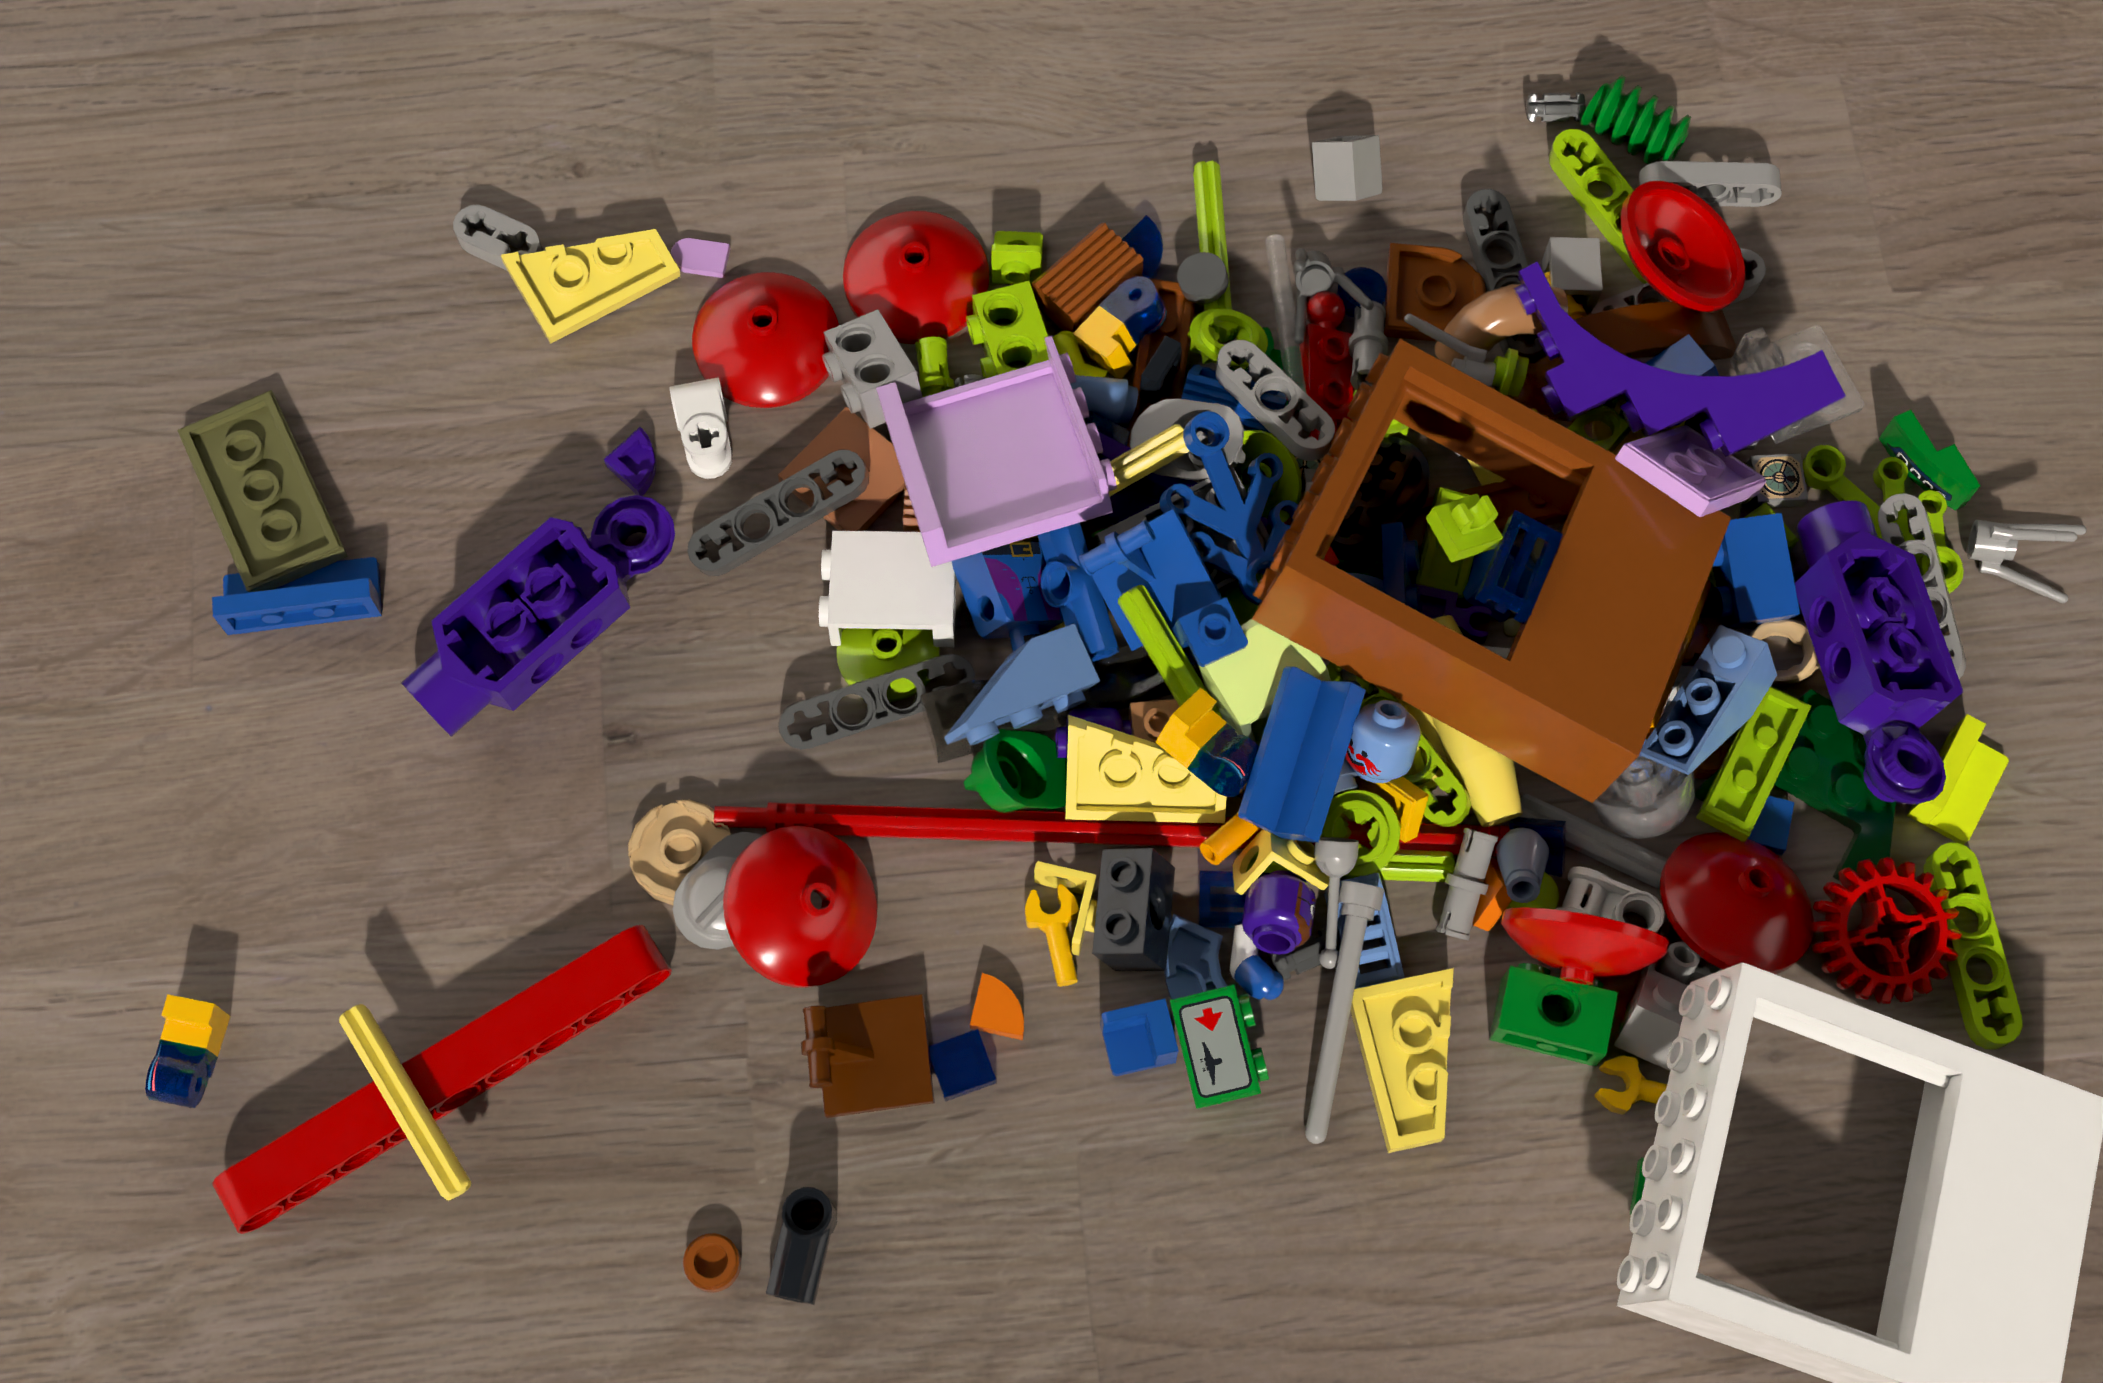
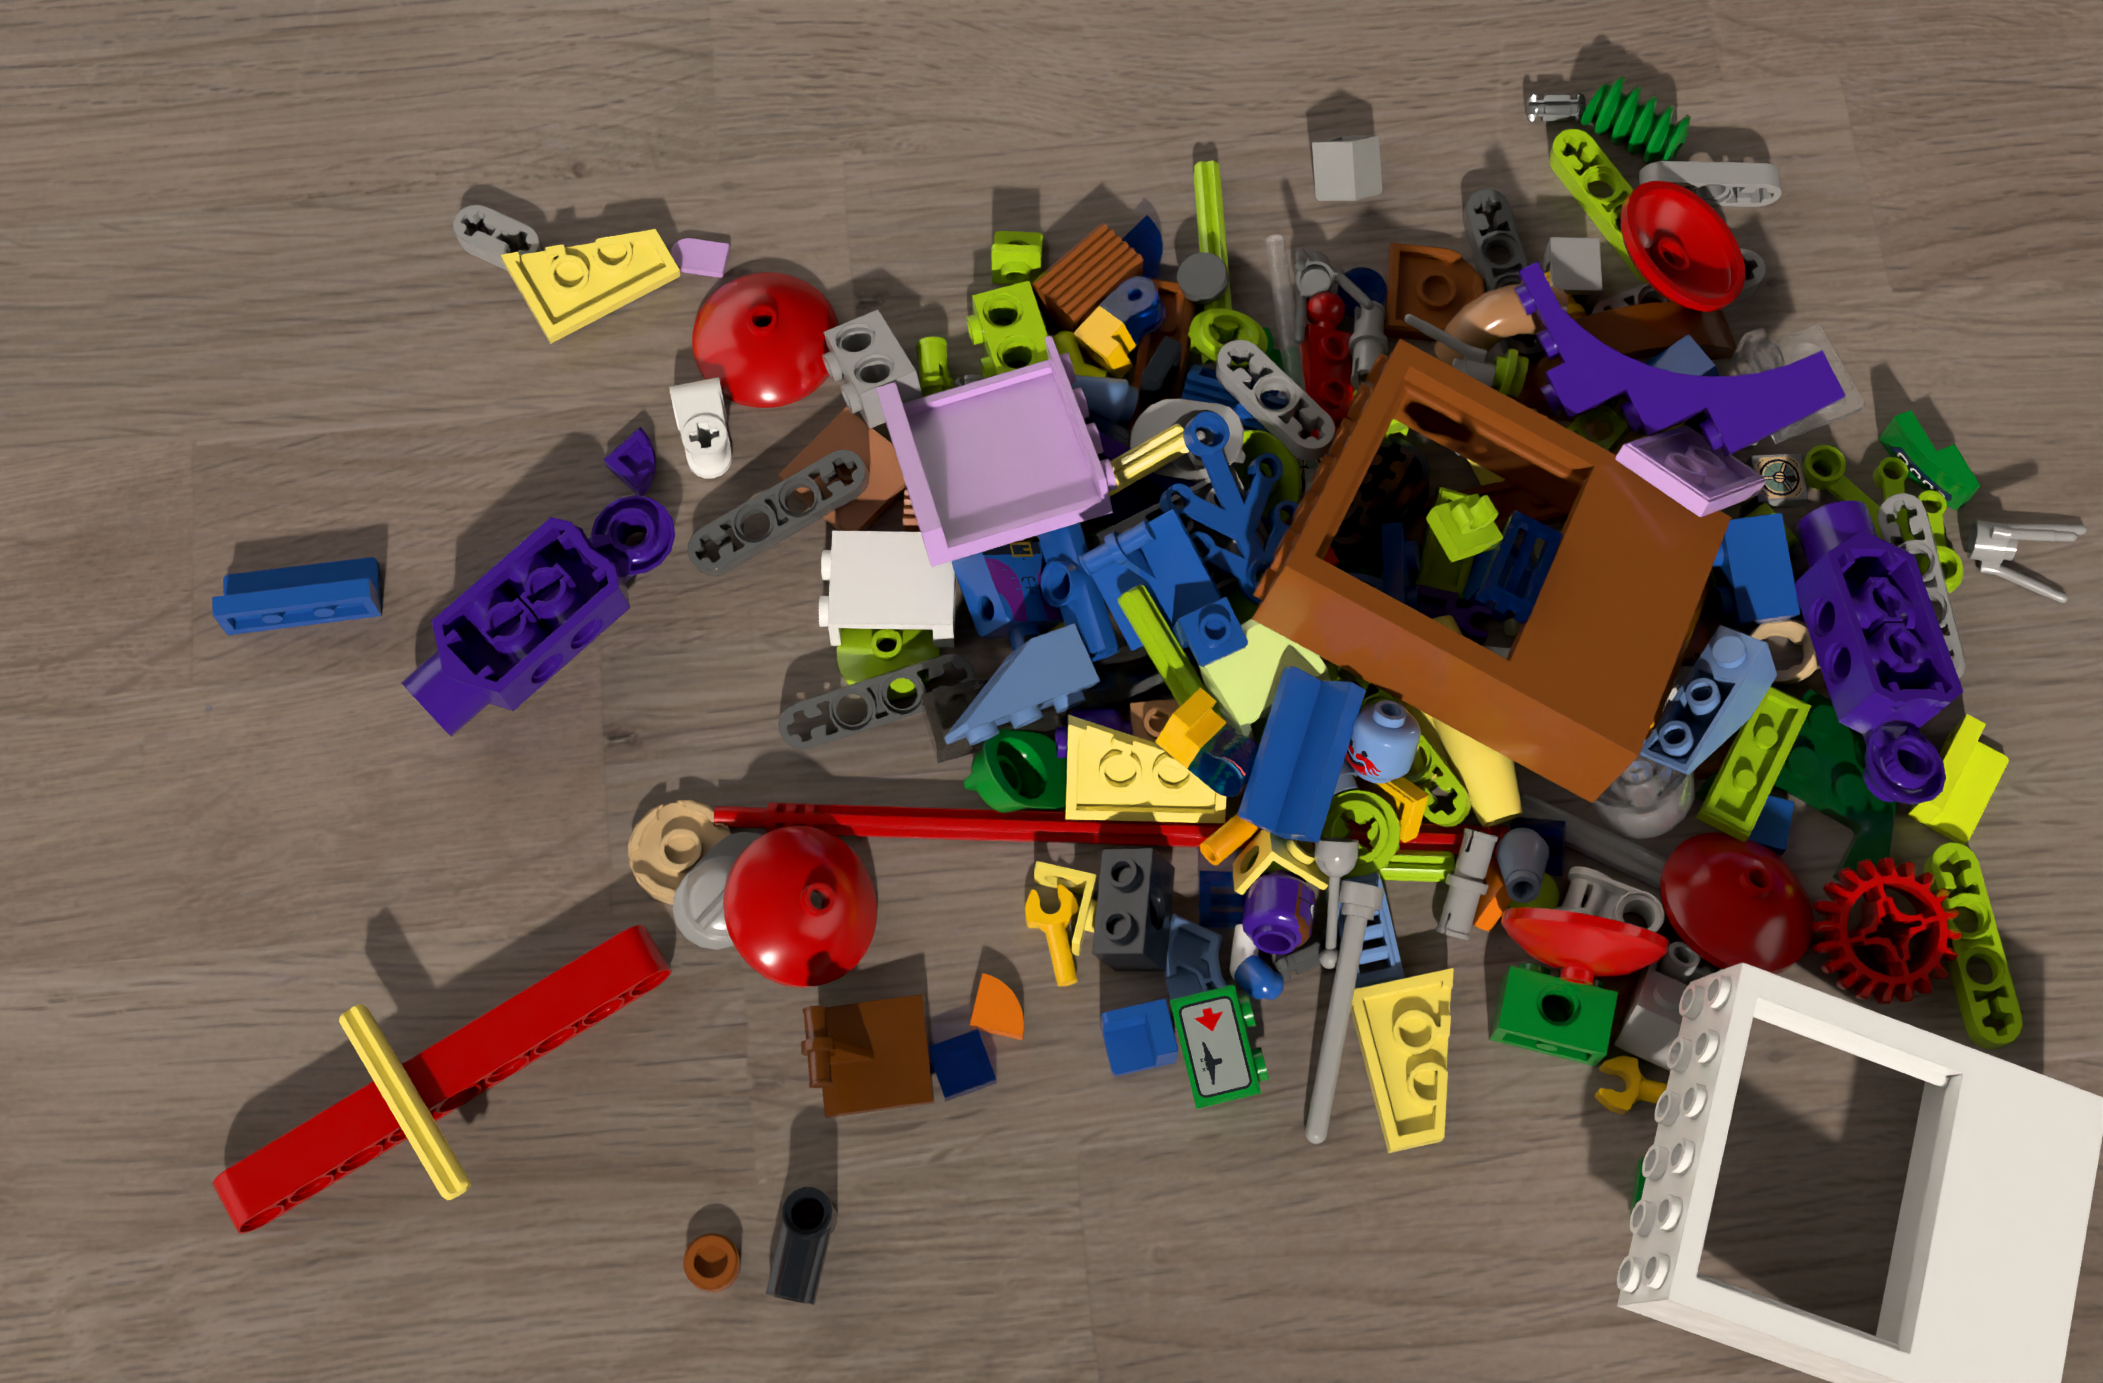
leg [145,994,231,1108] -> none
olive tile [177,390,348,592] -> none
red dish [843,211,989,344] -> none

